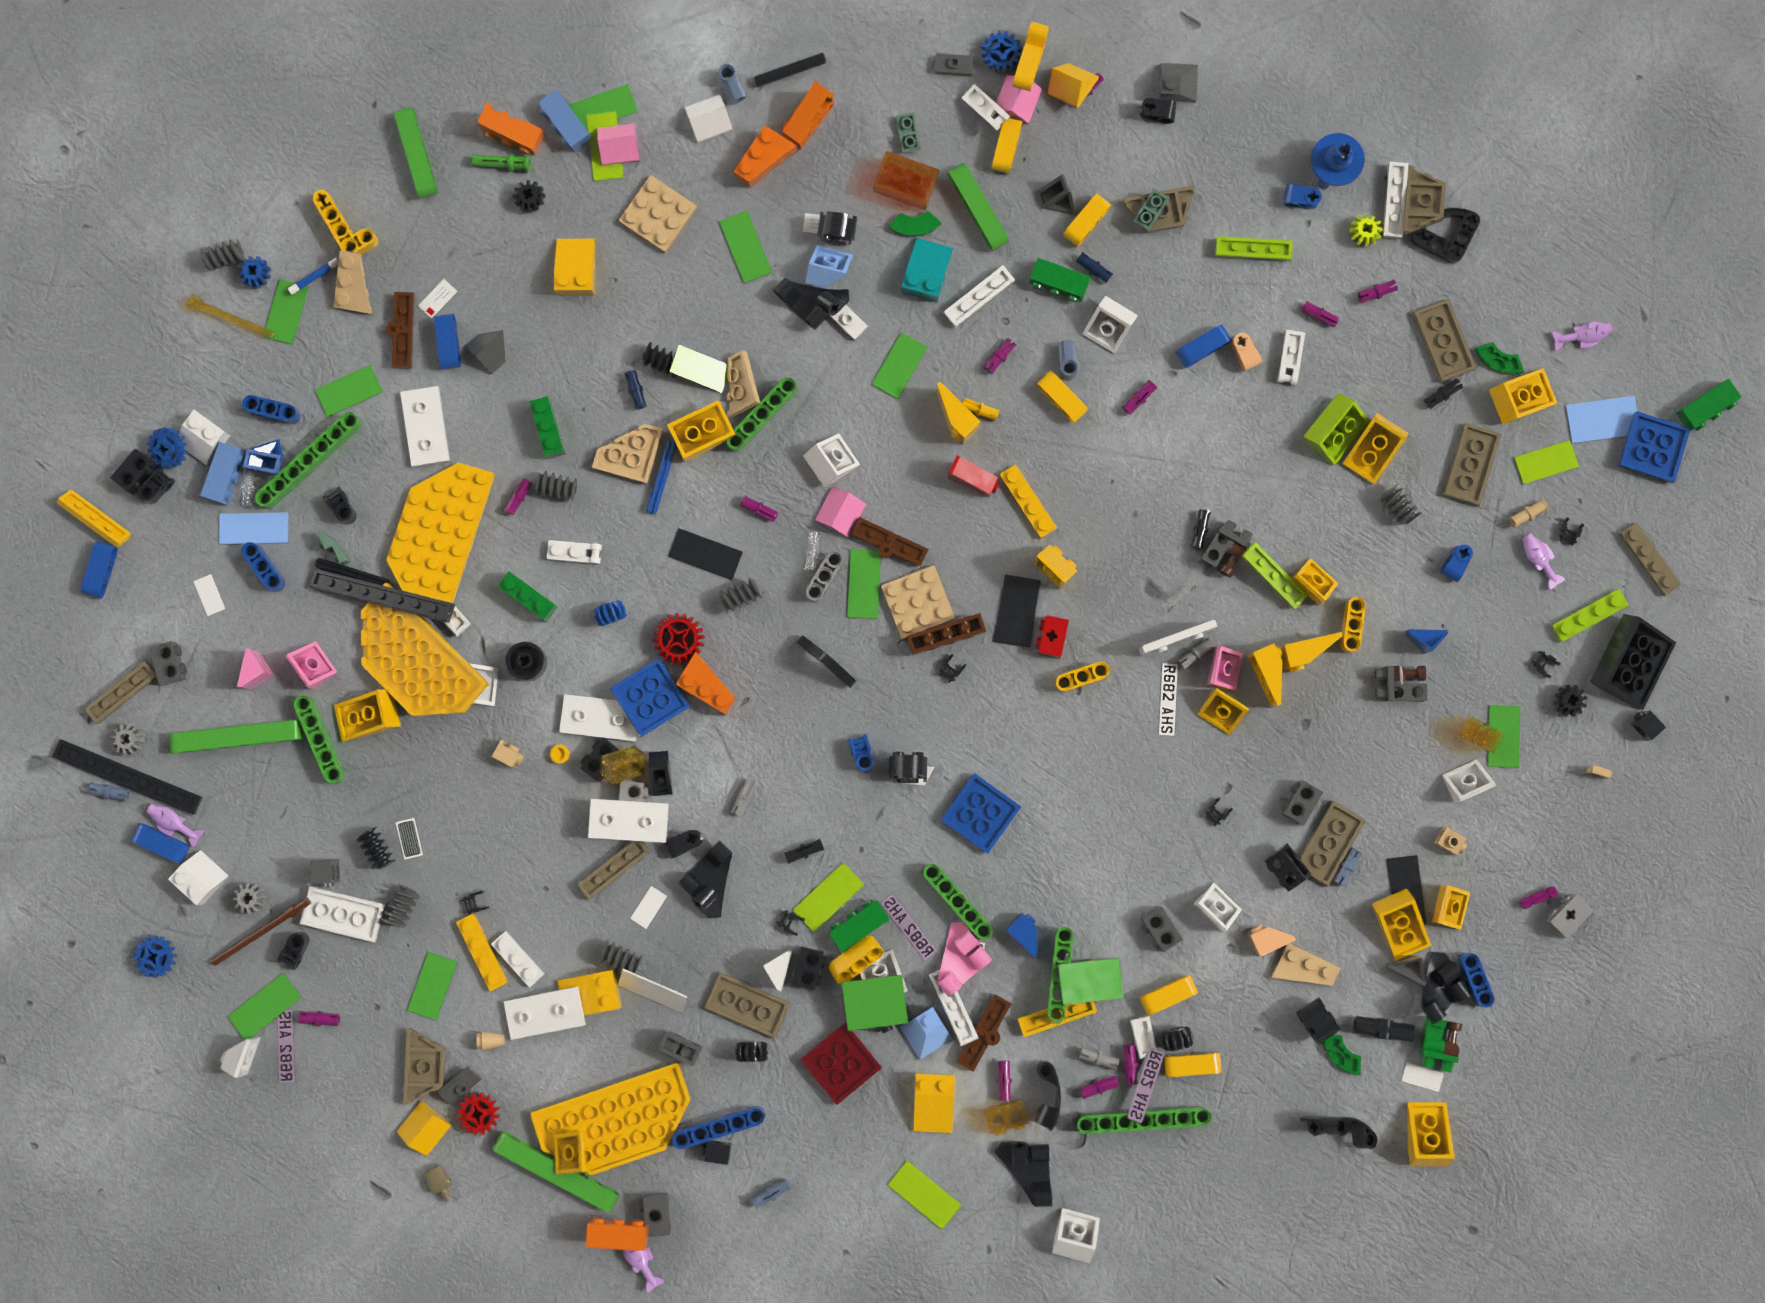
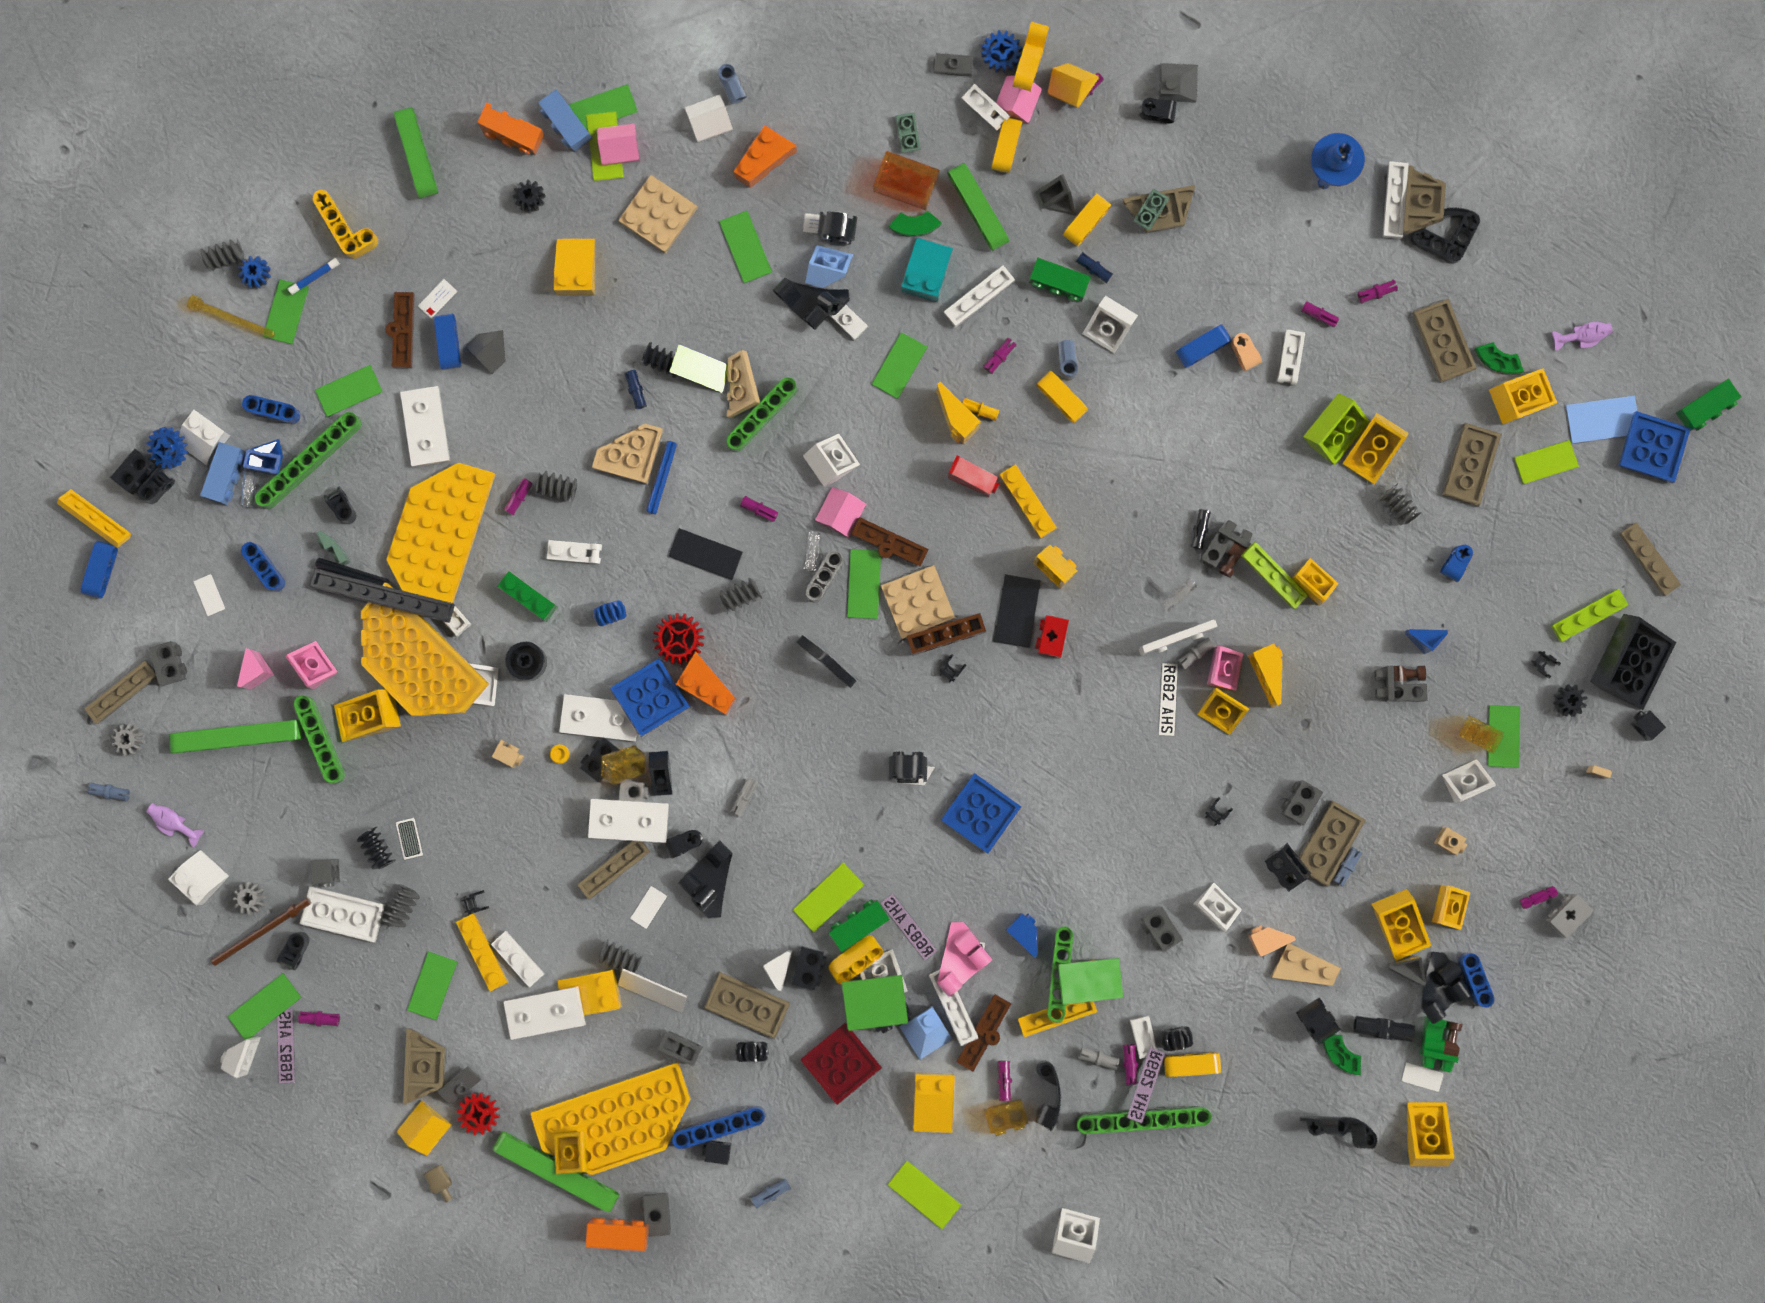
black tile [52,739,203,815] -> none
blue beam [131,823,190,864] -> none
blue gear [133,935,177,978] -> none
light blue piece [219,512,288,544] -> none
tan wing [334,250,372,314] -> none
bright green pin [472,154,531,172] -> none
tan cone [477,1031,504,1051] -> none
green brick [529,396,566,459] -> none
lavender animal [622,1247,664,1293] -> none
yellow slope [667,400,736,462] -> none
black axle [754,53,826,87] -> none
black piece [776,910,805,936] -> none
orange wedge [782,81,834,150] -> none
black pin [784,838,824,864] -> none
blue piece [848,734,874,772] -> none
bright green beam [923,864,992,940] -> none
black panel [994,1141,1052,1207] -> none
yellow beam [1054,662,1110,692] -> none
magenta axle [1080,1076,1119,1099] -> none
magenta pin [1122,380,1157,415] -> none
yellow beam [1139,974,1198,1016] -> none
lime plate [1215,236,1293,261] -> none
yellow slope [1280,632,1342,673] -> none
blue piece [1283,184,1322,209] -> none
yellow beam [1340,597,1366,653] -> none
neon yellow gear [1349,214,1383,247] -> none
black piece [1387,855,1427,925] -> none
black pin [1424,378,1463,409] -> none
tan pin [1509,499,1548,528] -> none
lavender animal [1522,533,1565,590] -> none
black piece [1559,517,1584,546] -> none

